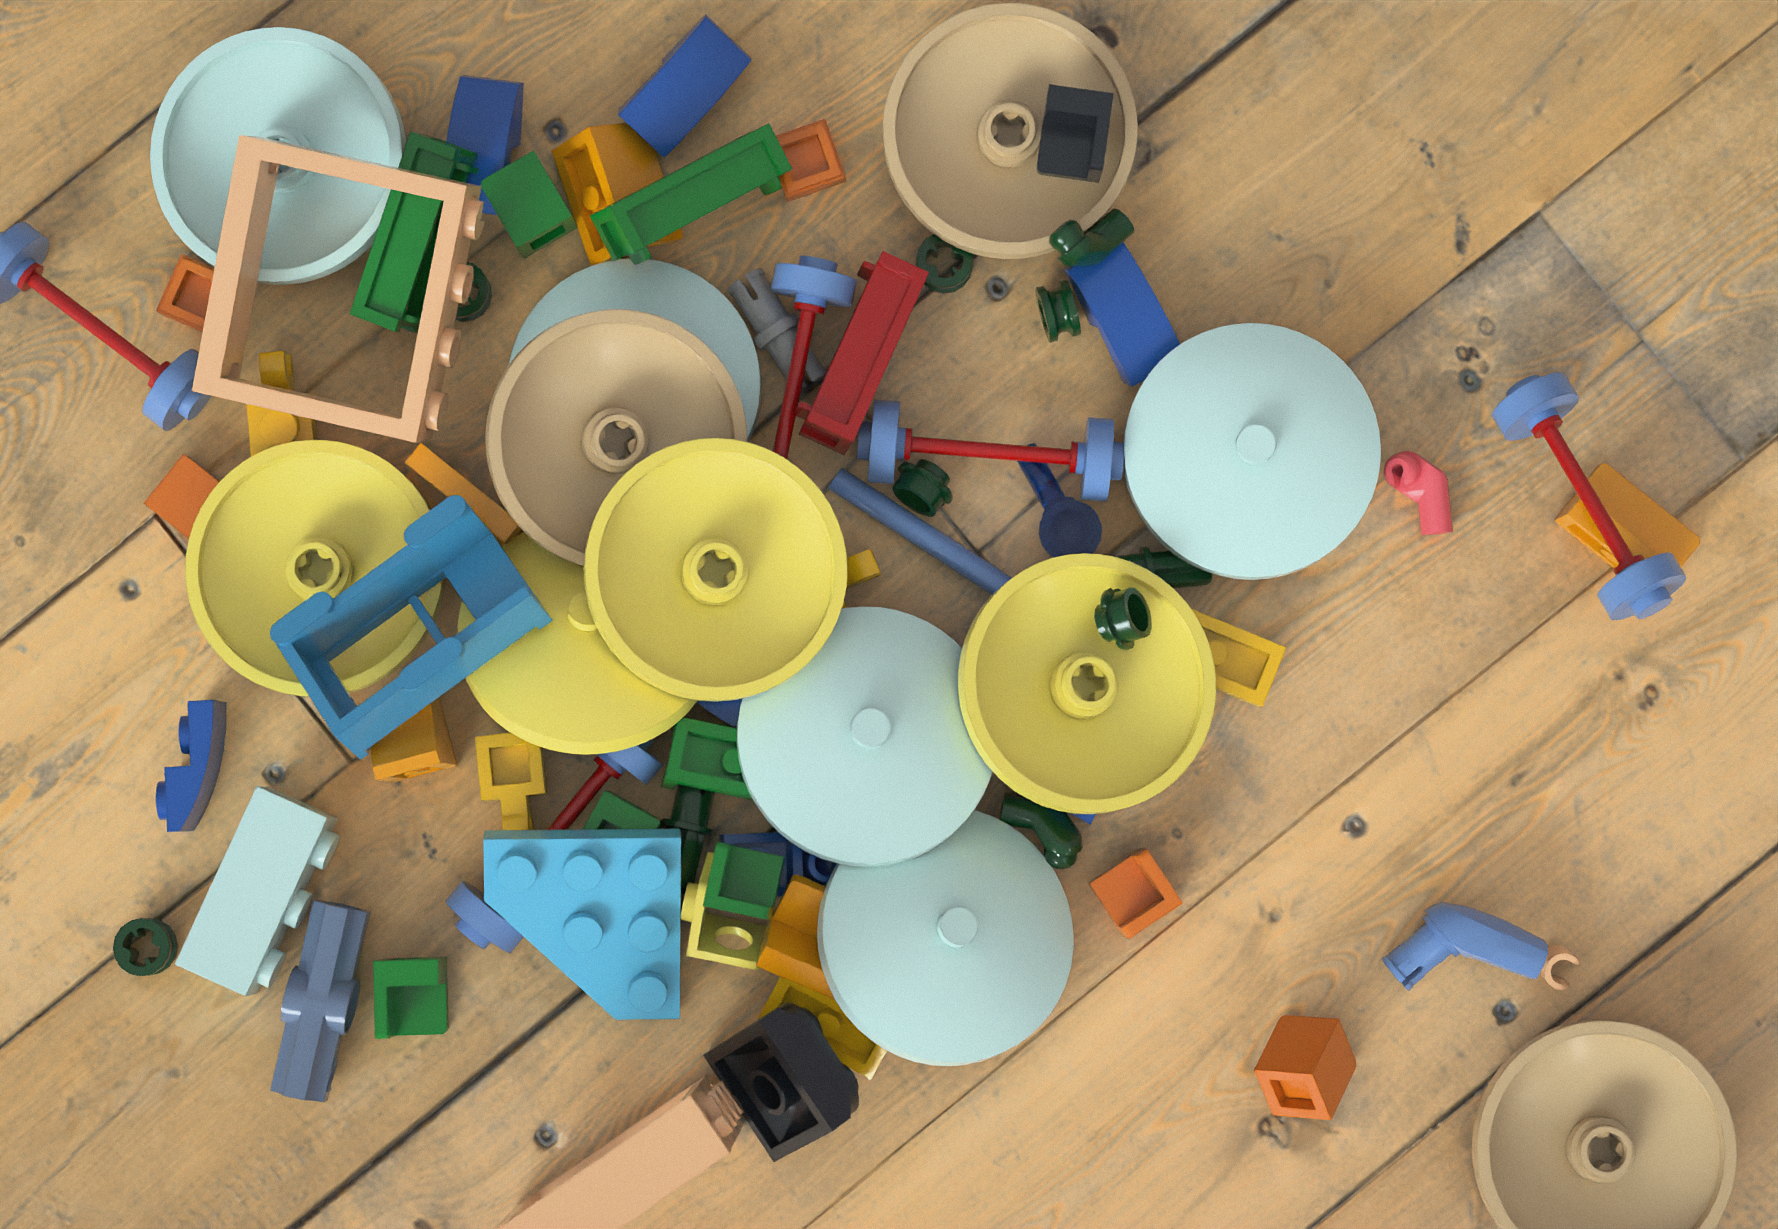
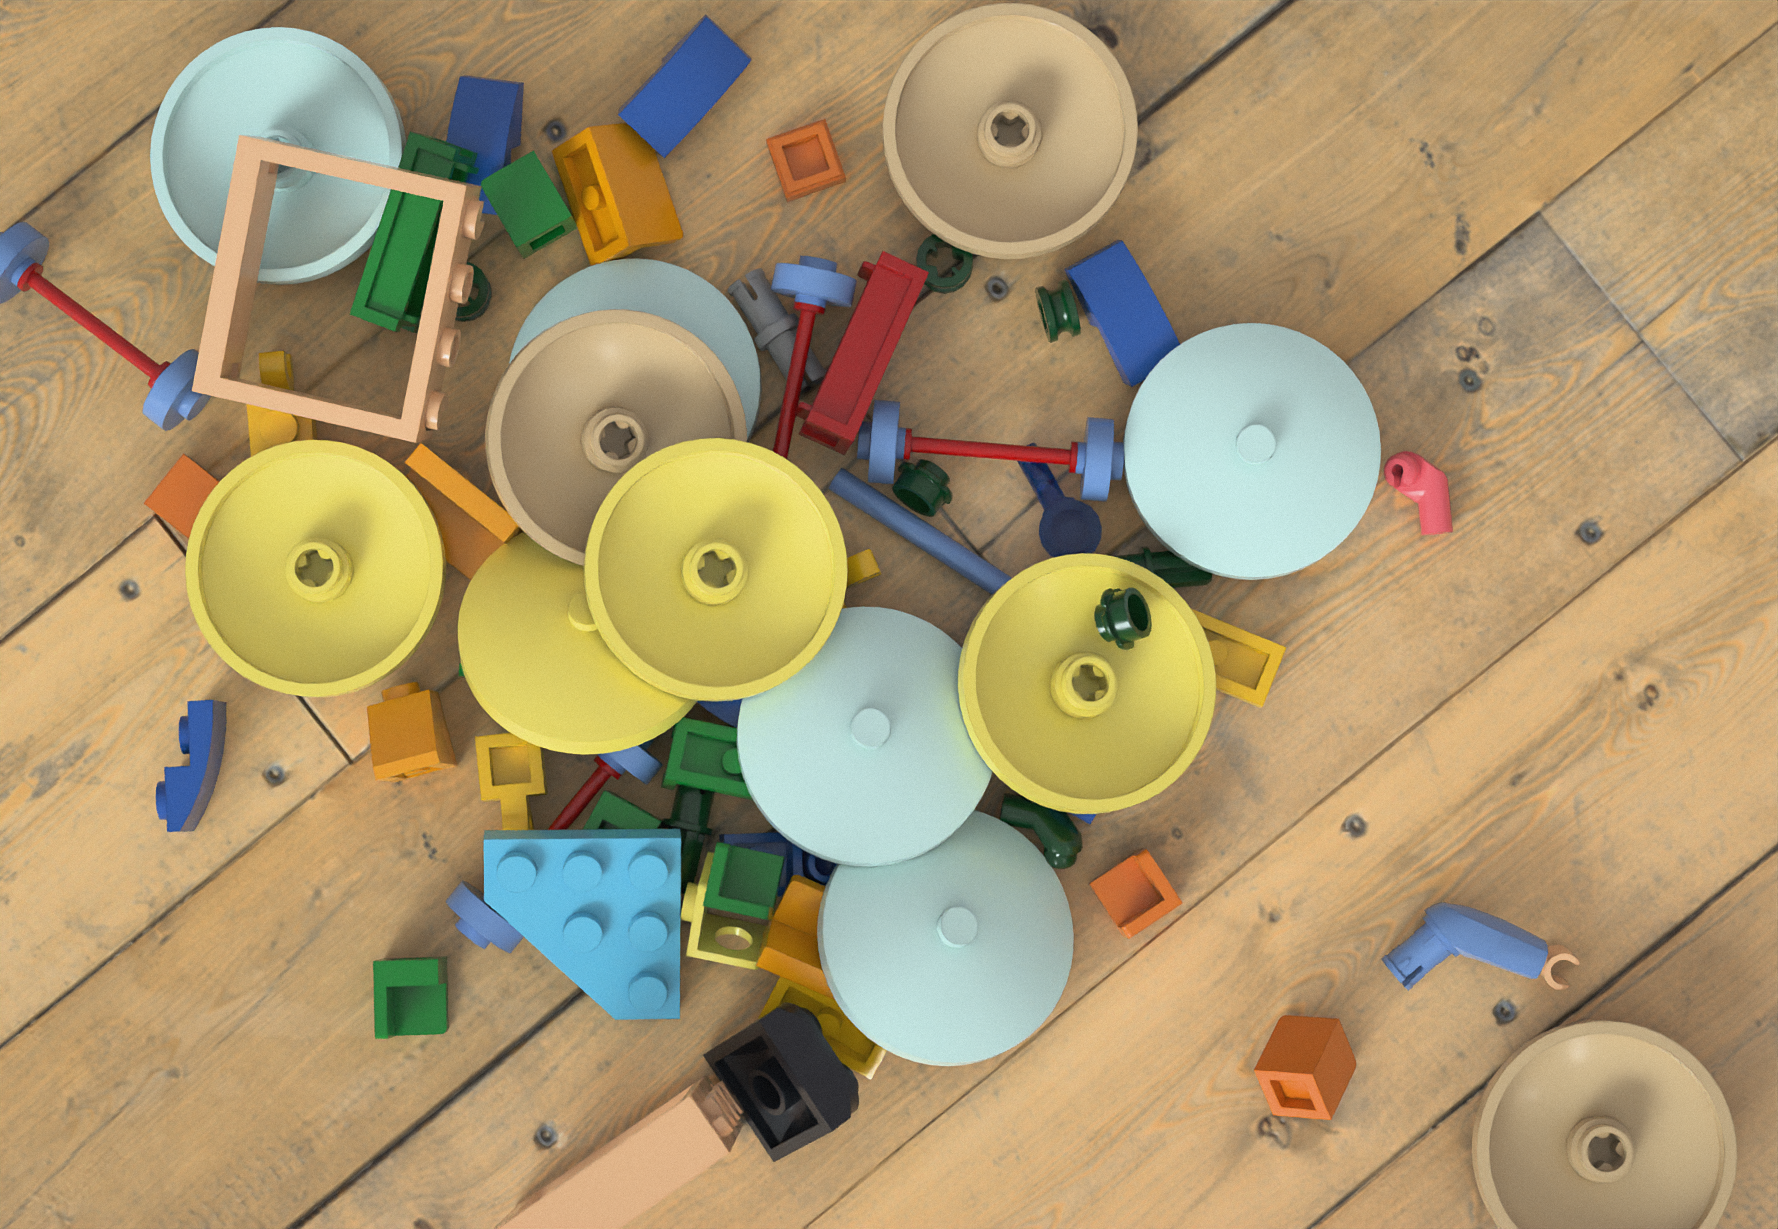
dark green bush [113,918,178,976] -> none
orange tile [156,254,214,333] -> none
light aqua brick [175,786,340,996] -> none
dark azure piece [270,495,553,760] -> none
sand blue piece [270,900,371,1102] -> none
green container [590,123,792,265] -> none
black panel [1036,84,1114,183] -> none
dark green arm [1049,208,1135,267] -> none
medium blue axle [1492,372,1687,620] -> none
light orange panel [1554,463,1700,569] -> none

